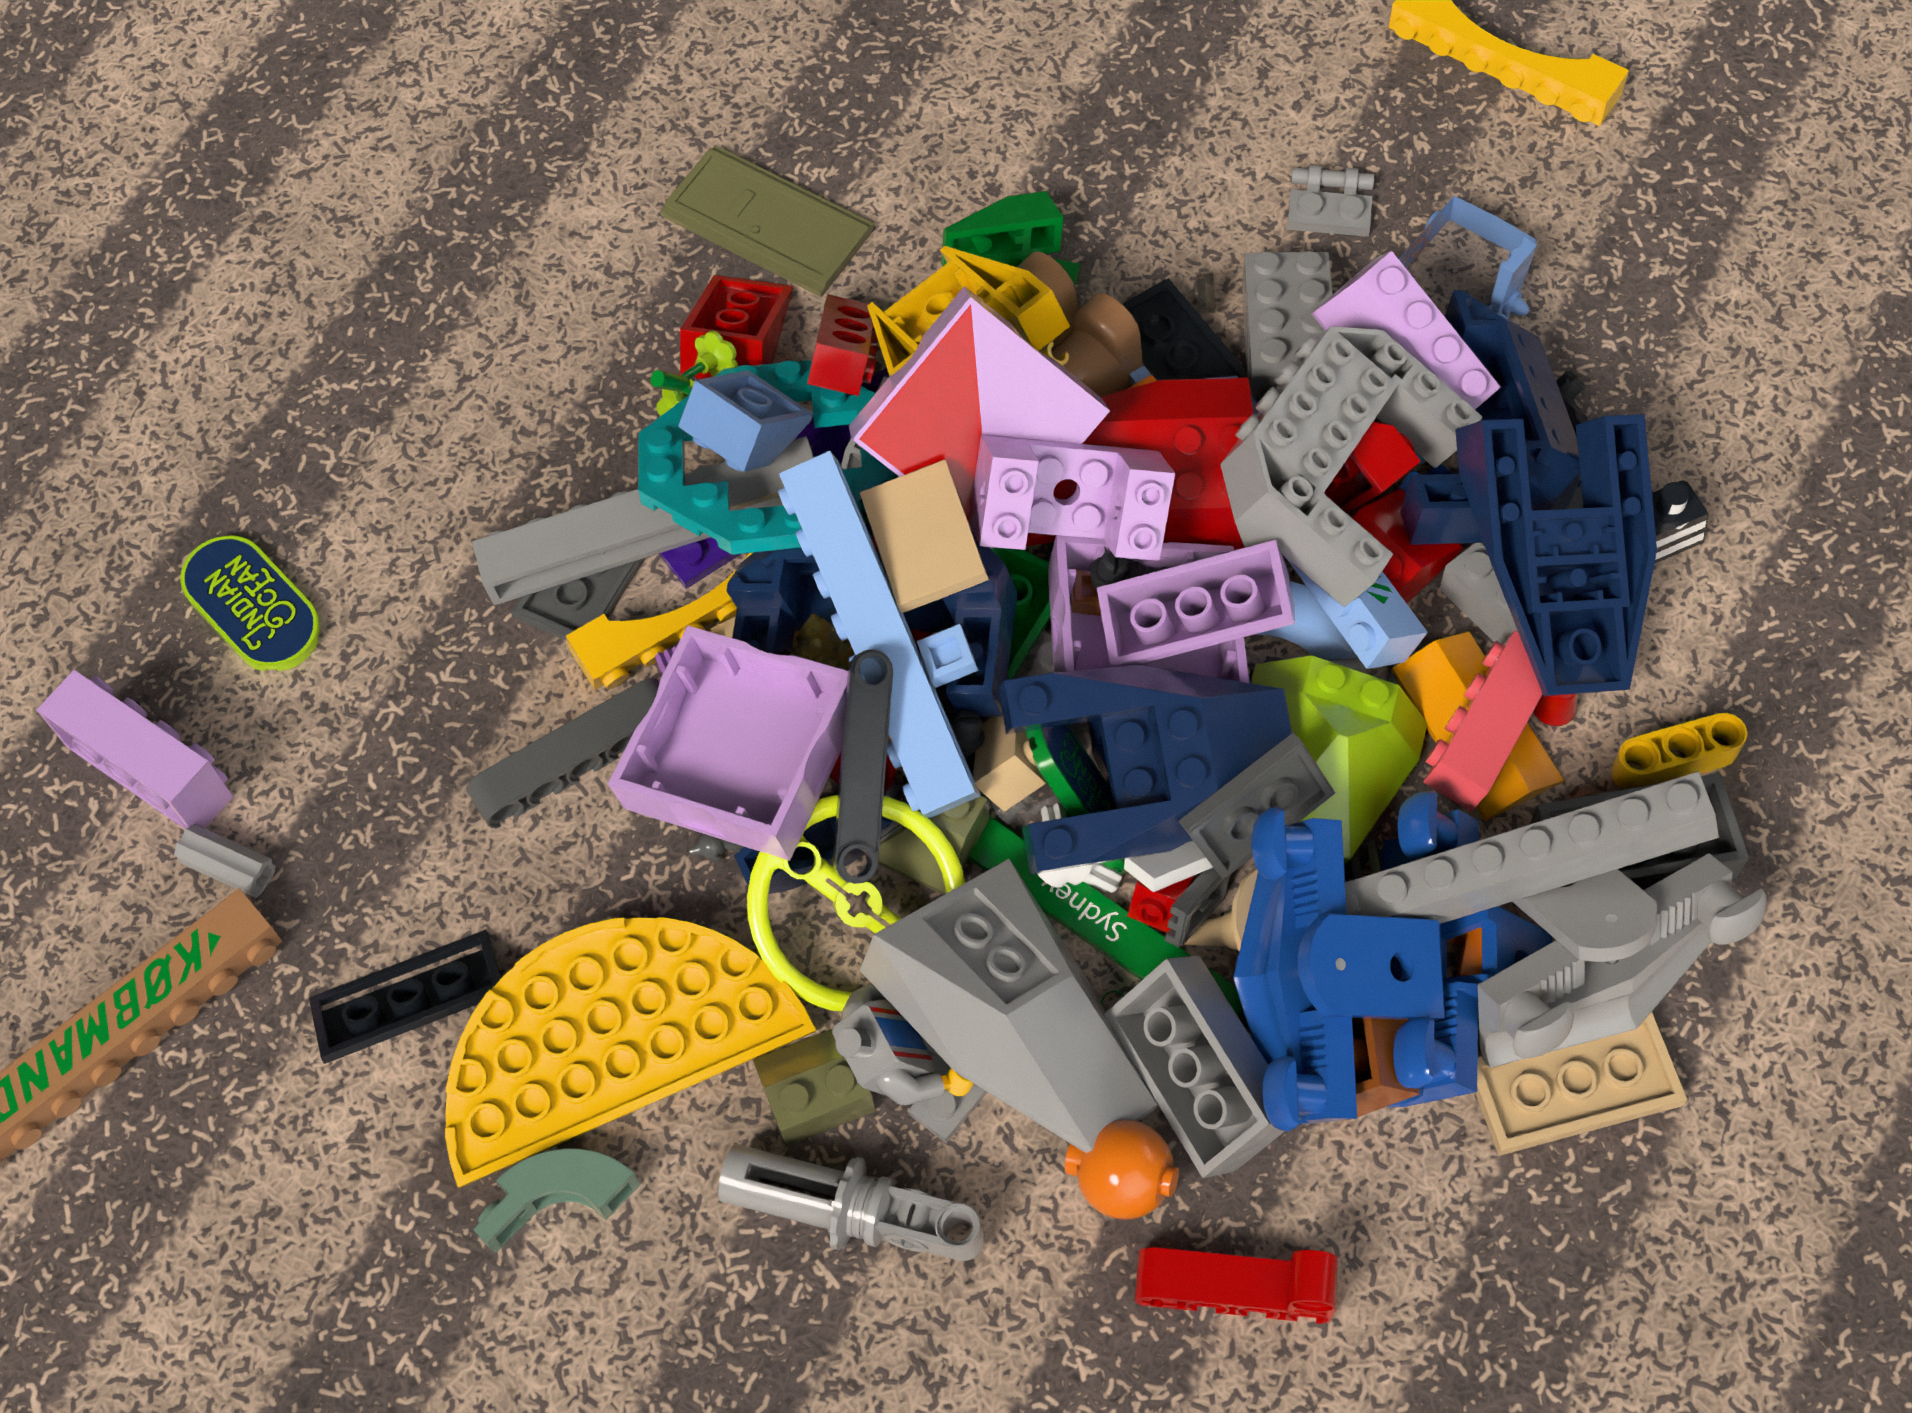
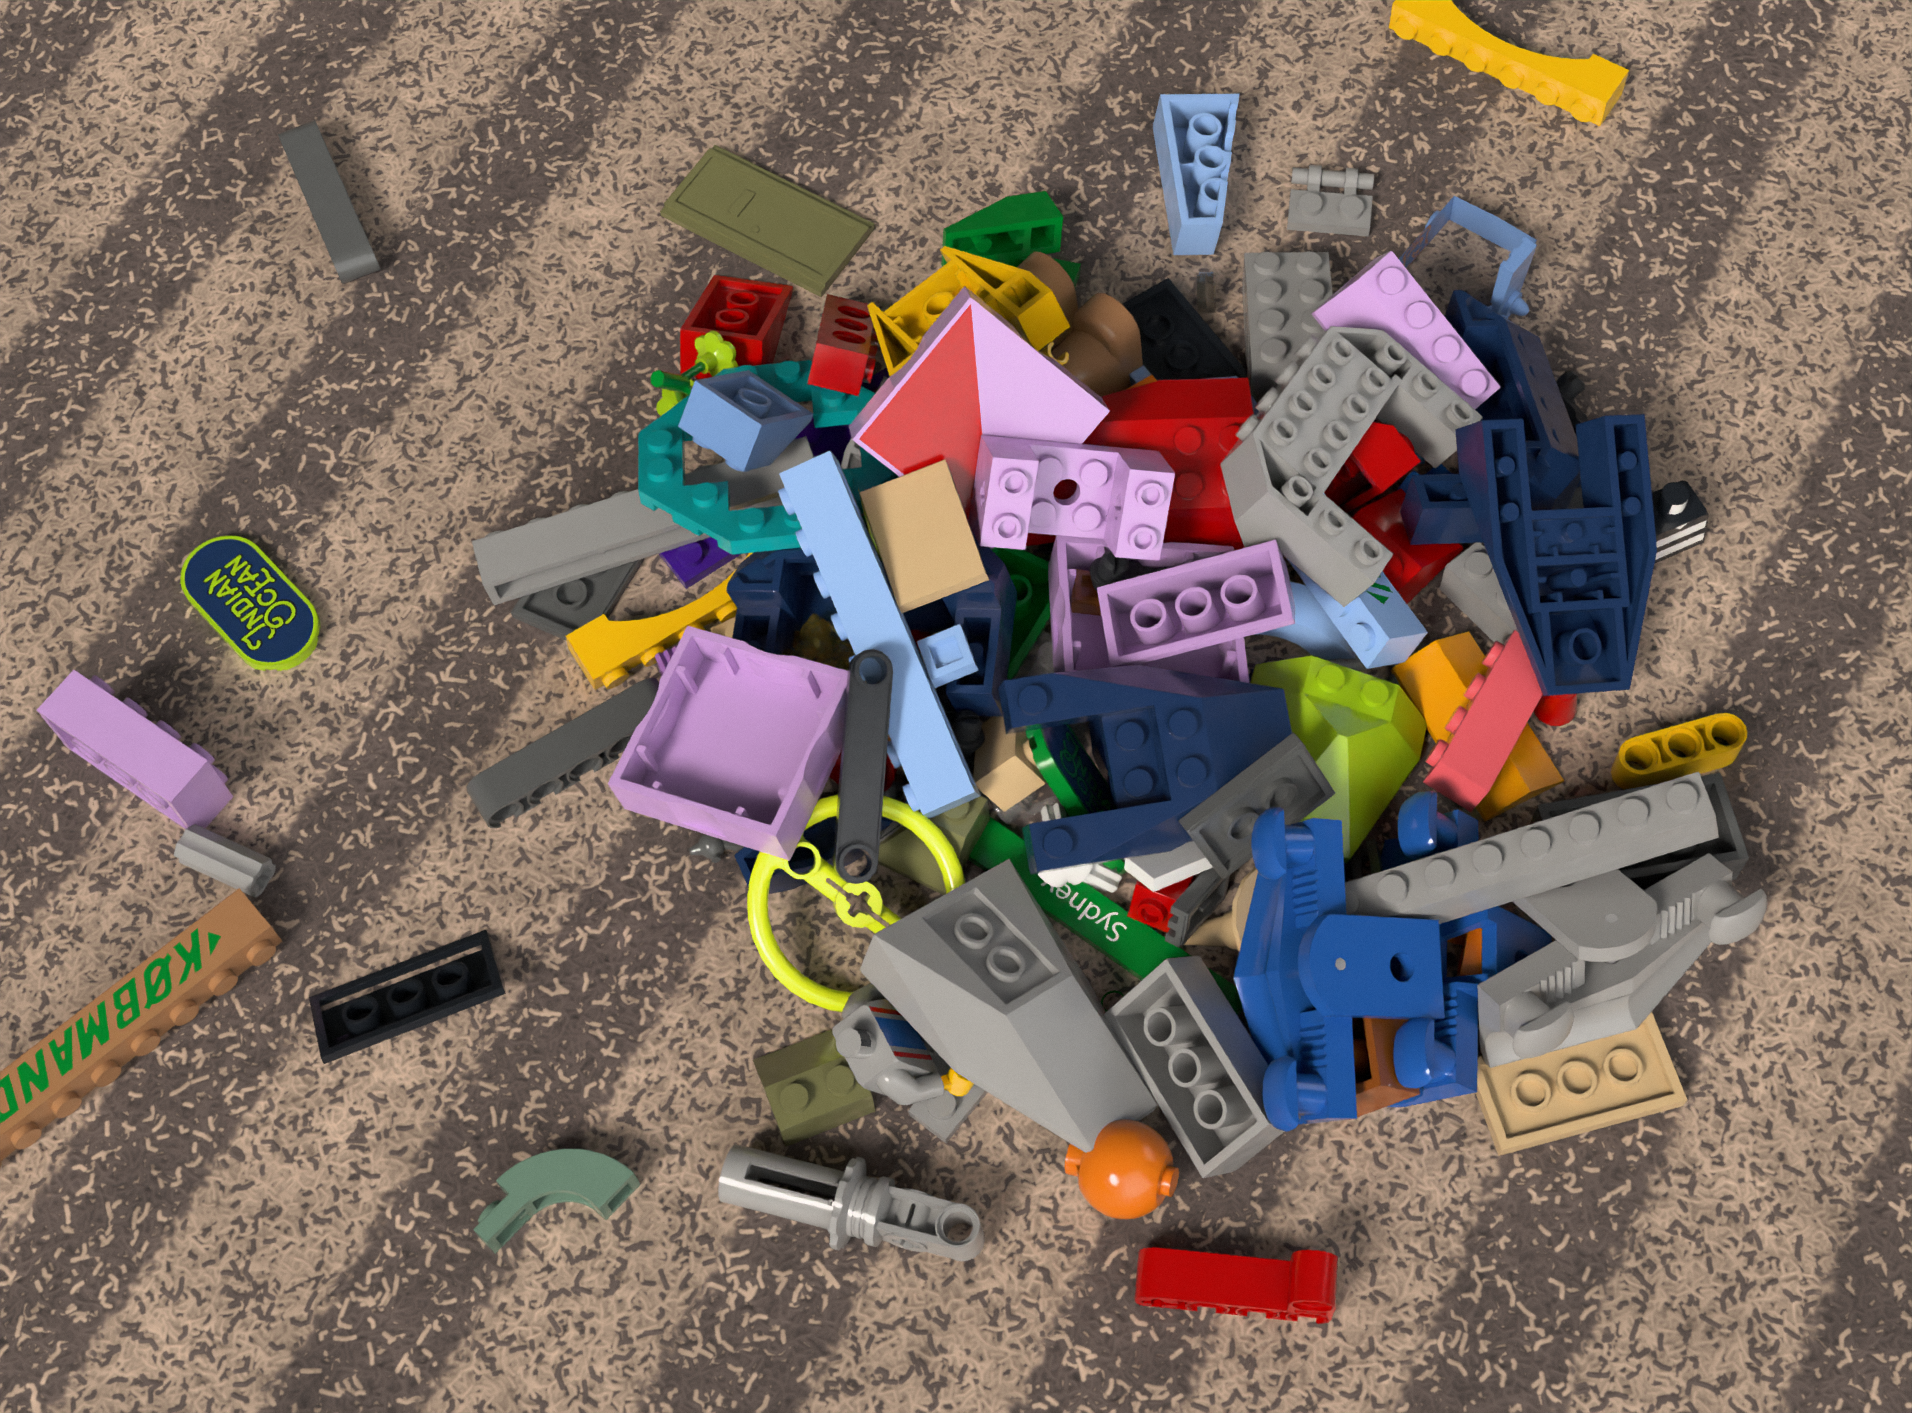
yellow plate [445,917,816,1188] -> none
none -> dark grey beam [278,120,381,285]
none -> lime sticker [858,488,882,560]
none -> light blue wedge [1153,94,1239,255]

